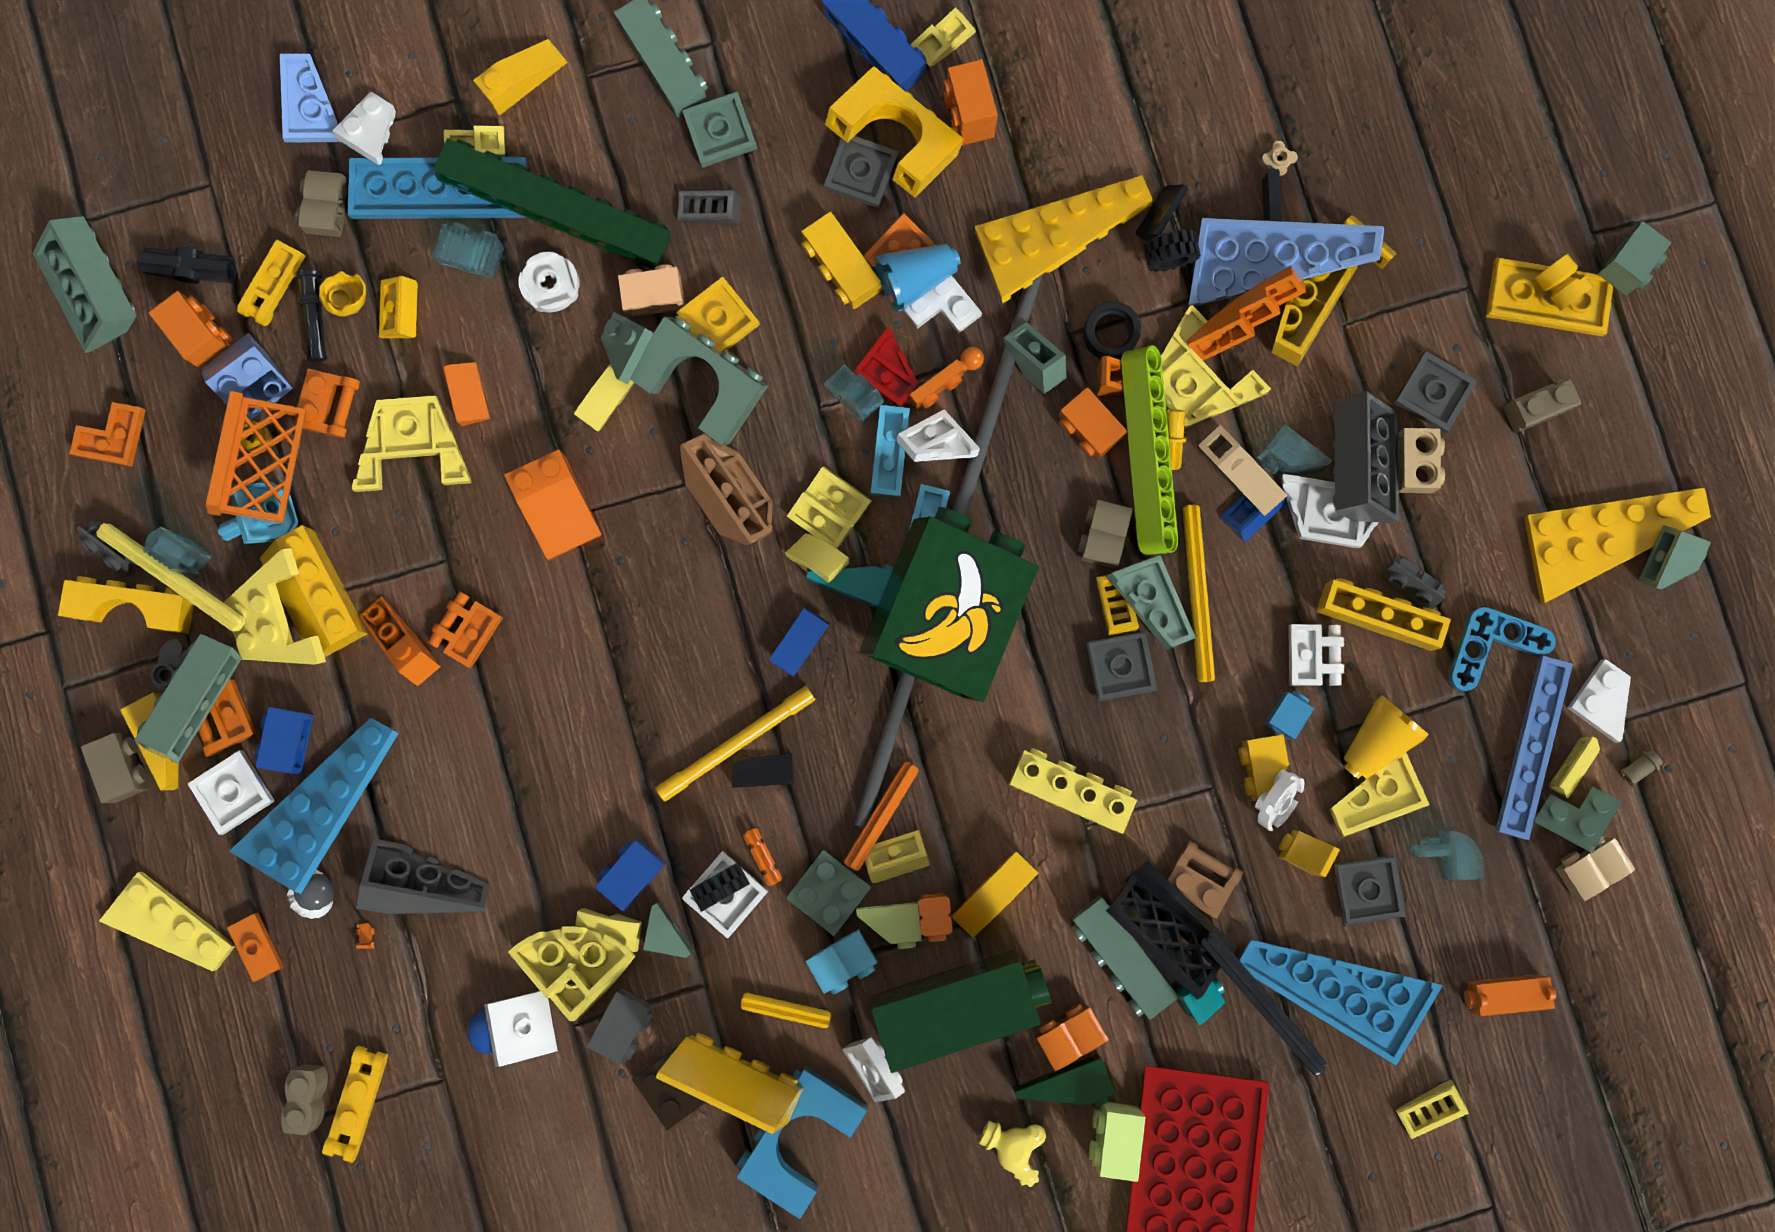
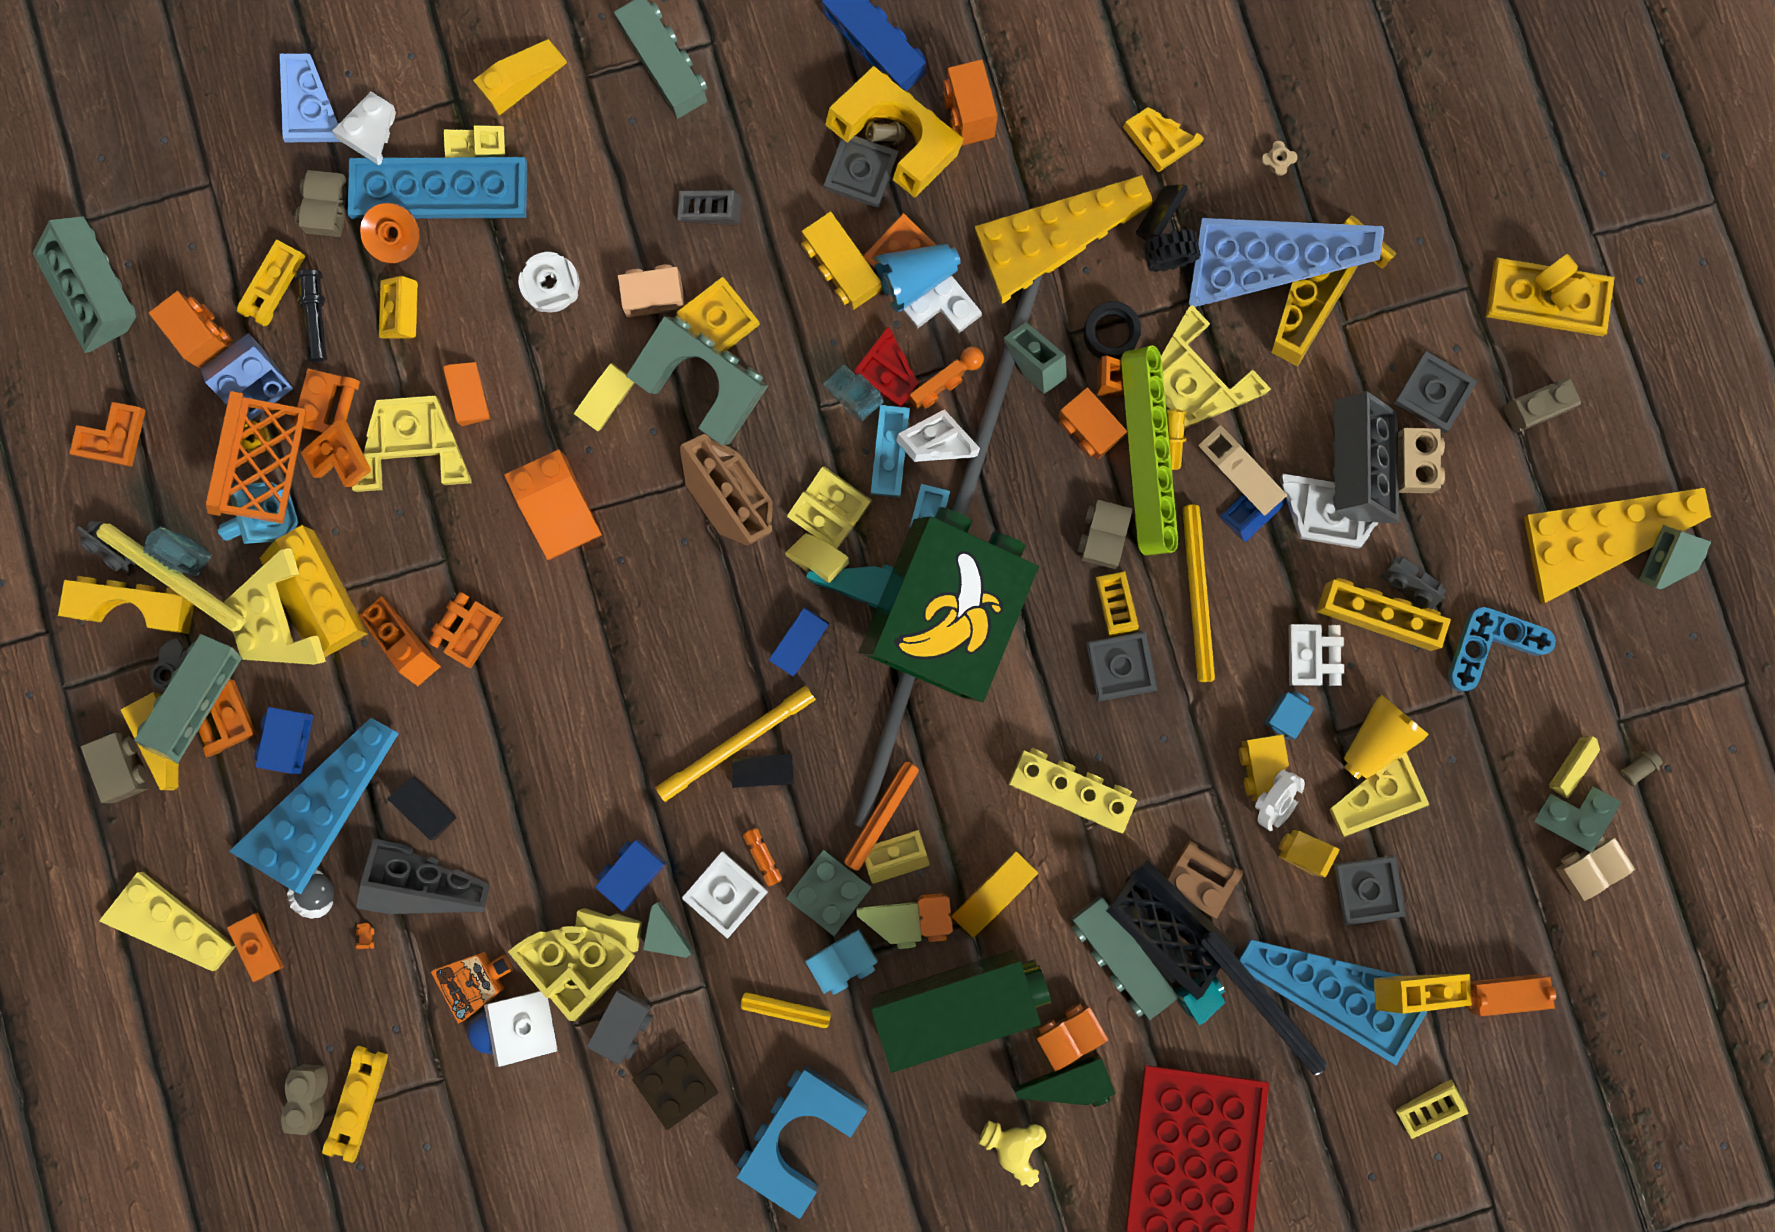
black piece [139,247,237,284] -> none
white plate [188,750,275,835] -> none
yellow hair [319,271,366,317] -> none
clear light blue brick [432,222,504,280] -> none
dark green brick [433,138,671,270] -> none
sand green wing [601,312,653,384] -> none
yellow slope [656,1033,803,1134] -> none
sand green plate [682,91,757,168] -> none
black tyre [689,862,750,912] -> none
white plate [842,1037,905,1102] -> none
light yellow slope [910,7,976,67] -> none
yellowish green brick [1089,1102,1146,1182] -> none
sand green wing [1107,555,1196,650] -> none
orange slope [1187,266,1306,361] -> none
clear light blue slope [1257,424,1333,476] -> none
black tile [1262,169,1282,222] -> none
clear light blue brick [1411,830,1485,881] -> none
medium blue plate [1495,656,1573,840] -> none
white wing [1567,659,1631,743] -> none
sand green brick [1598,221,1671,296] -> none
none -> orange plate [300,420,372,487]
none -> orange dish [360,203,420,263]
none -> black slope [387,776,457,840]
none -> torso [431,952,513,1024]
none -> dark tan pin [866,121,905,146]
none -> yellow wing [1123,107,1204,172]
none -> yellow slope [1374,974,1472,1014]

